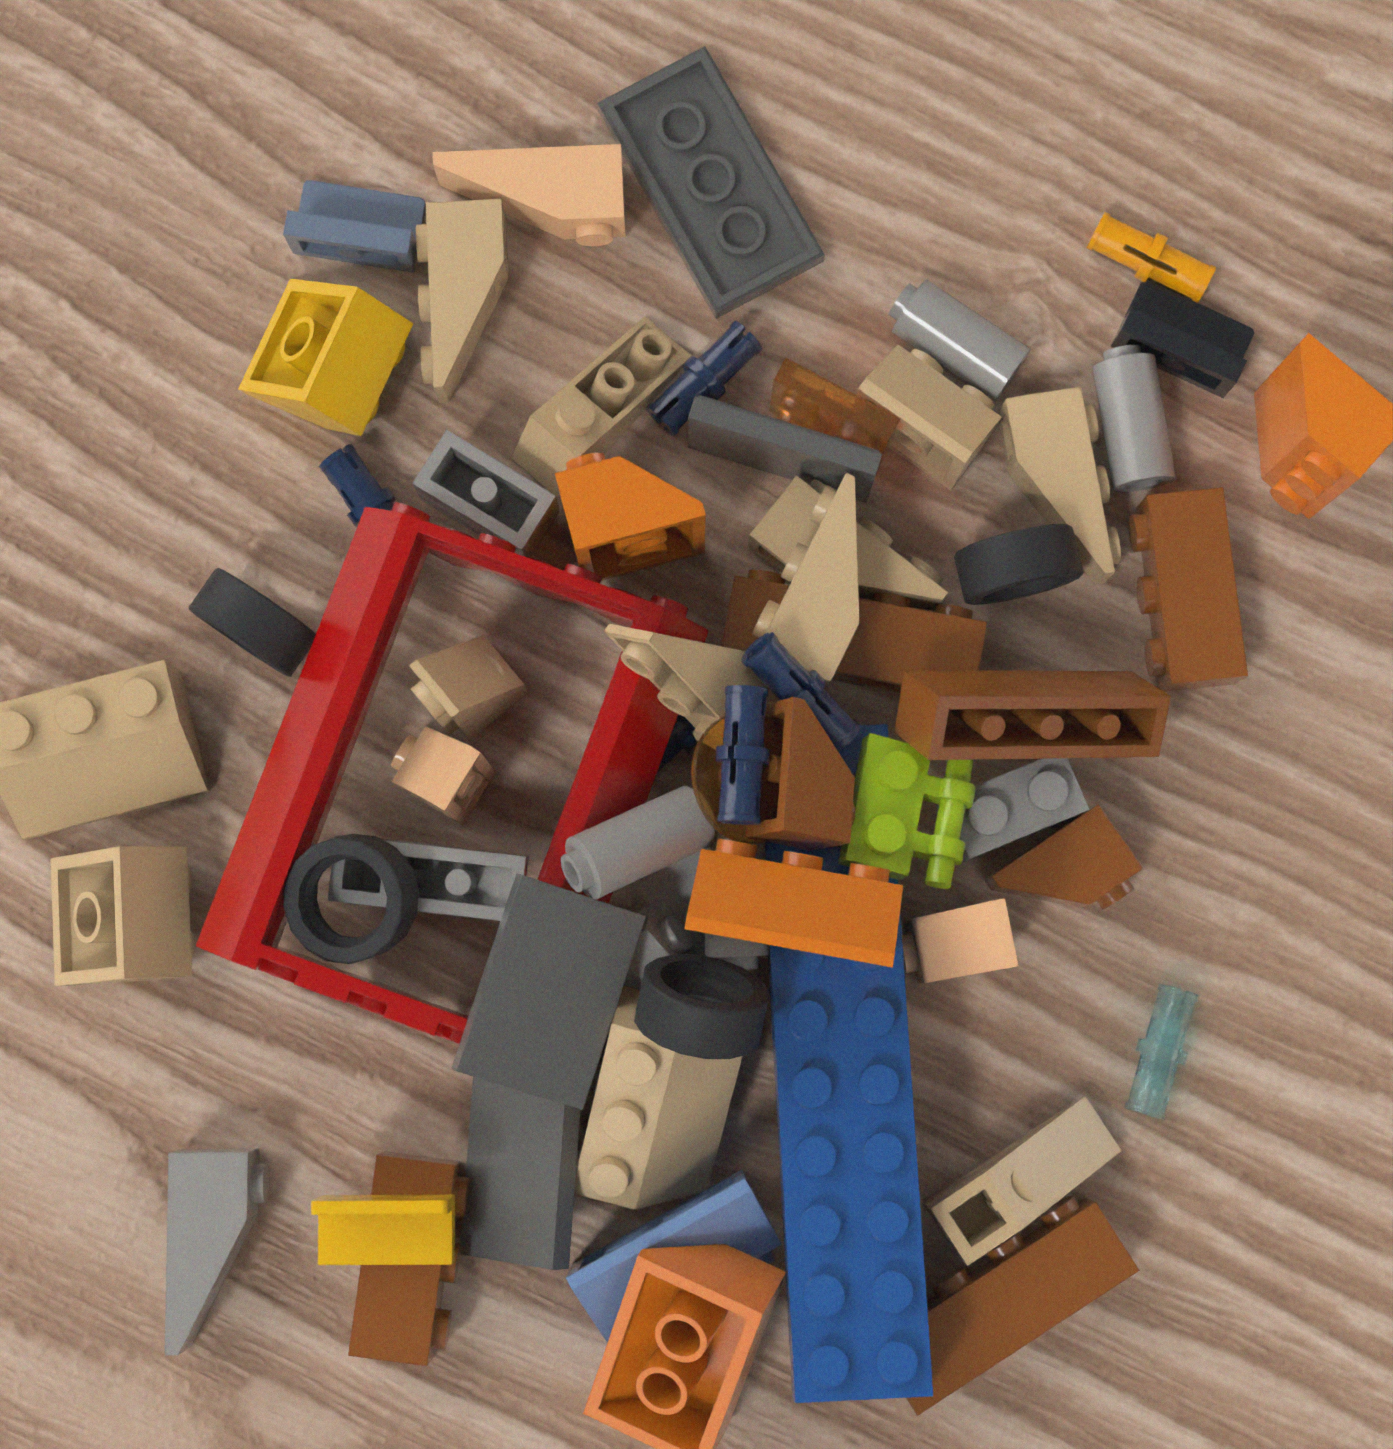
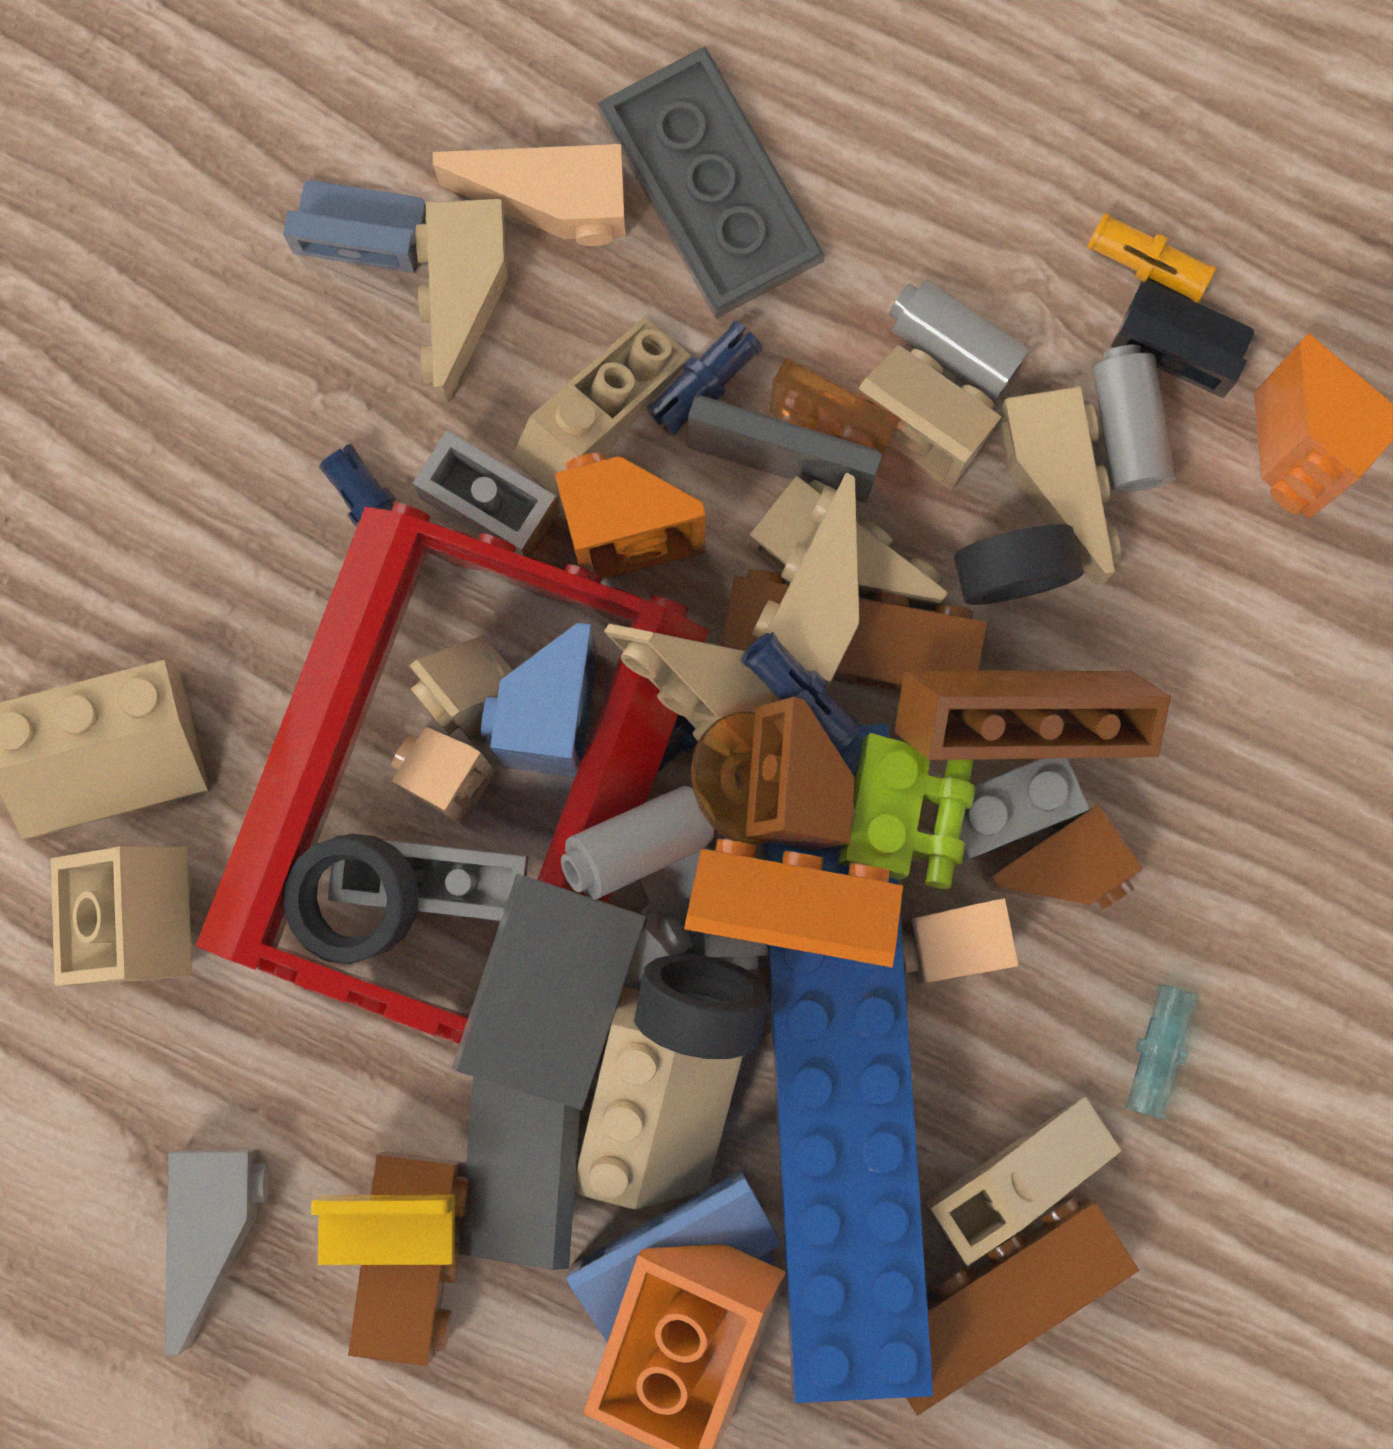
black tyre [188,568,316,677] -> none
yellow slope [238,279,414,436] -> none
dark blue pin [716,685,770,825] -> none
dark orange brick [1129,487,1248,692] -> none
none -> medium blue slope [481,623,598,778]

